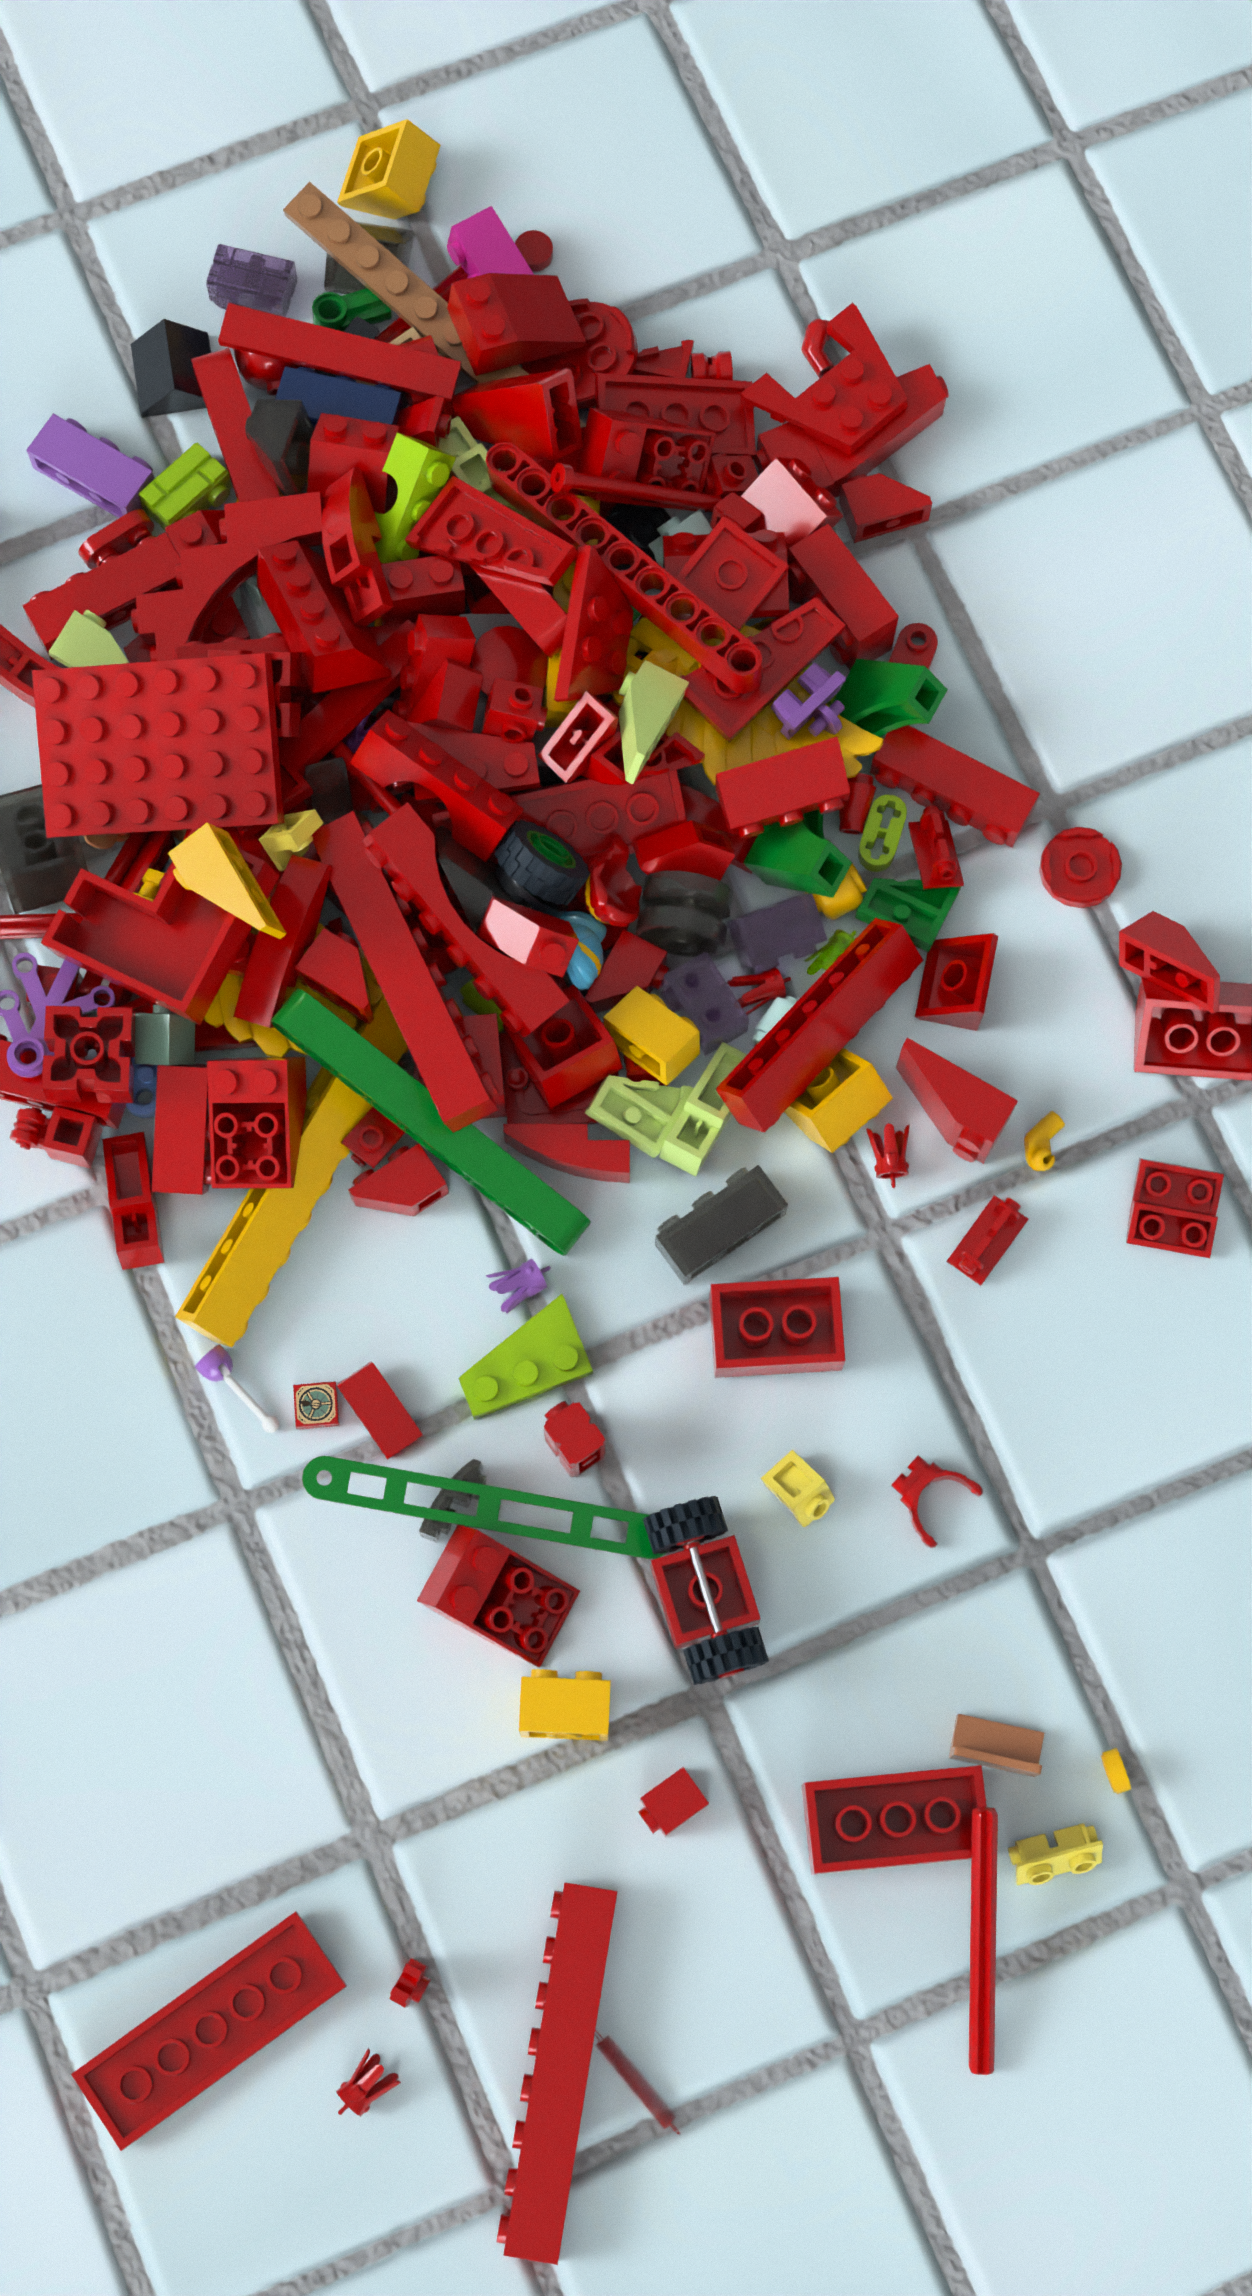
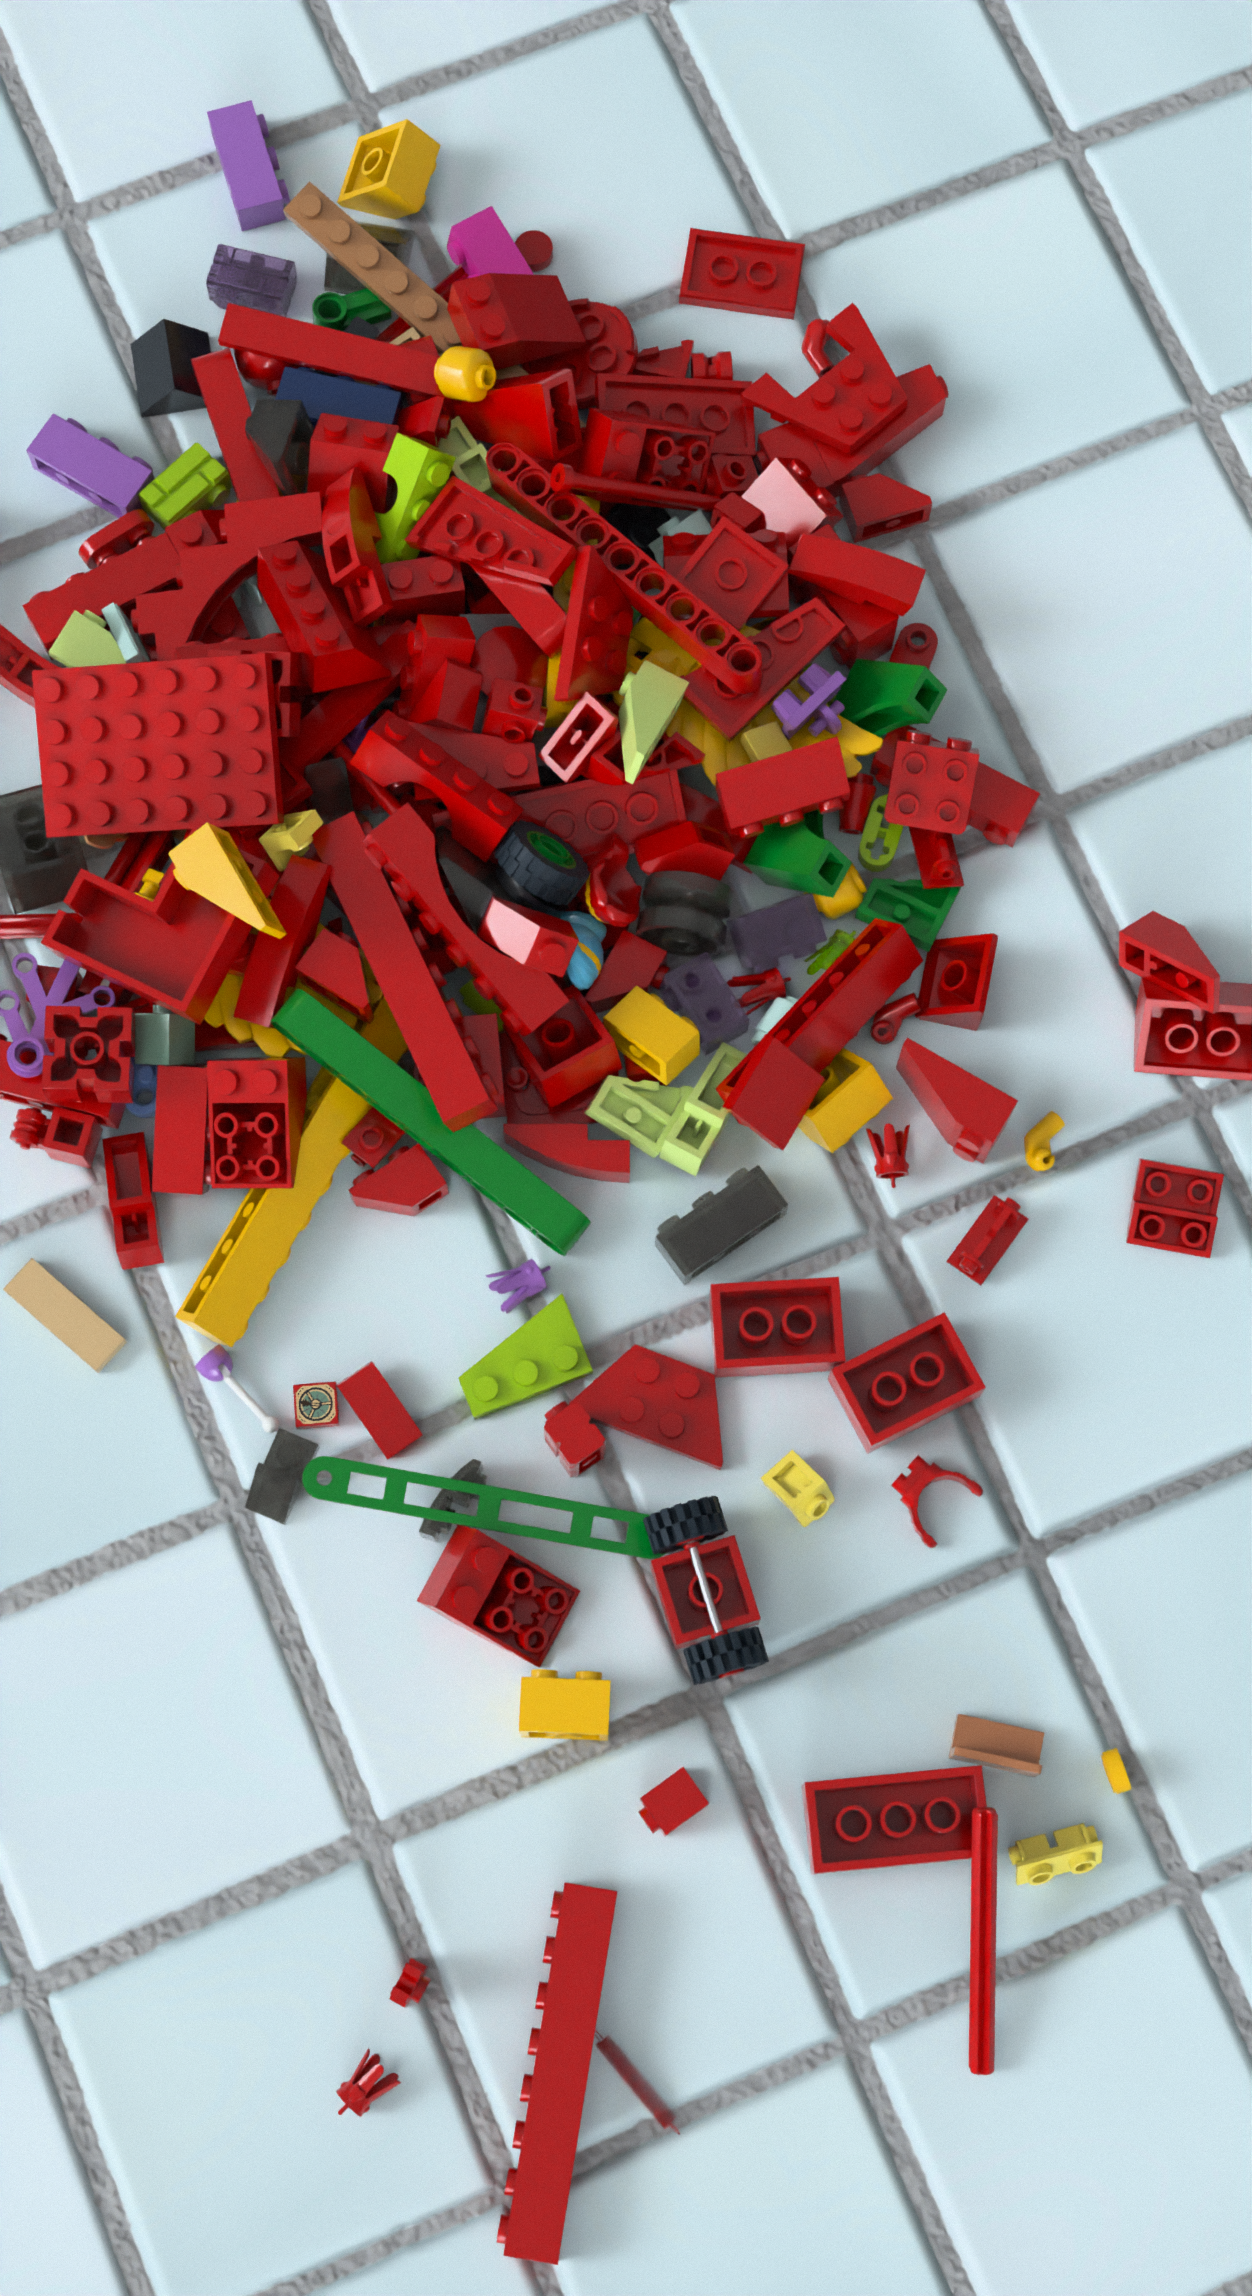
red plate [71,1911,347,2151] -> none
red tile [1039,827,1122,908] -> none
none -> tan tile [3,1258,127,1373]
none -> light aqua tile [101,602,151,663]
none -> medium lavender brick [207,100,290,231]
none -> clear smoke slope [245,1428,320,1525]
none -> yellow head [434,346,496,402]
none -> red wing [569,1344,723,1470]
none -> red tile [679,228,805,320]
none -> red tile [722,1034,825,1151]
none -> light yellow slope [740,721,792,762]
none -> red slope [787,534,926,617]
none -> red brick [828,1312,986,1454]
none -> red arm [870,992,922,1044]
none -> red bracket [884,730,980,835]

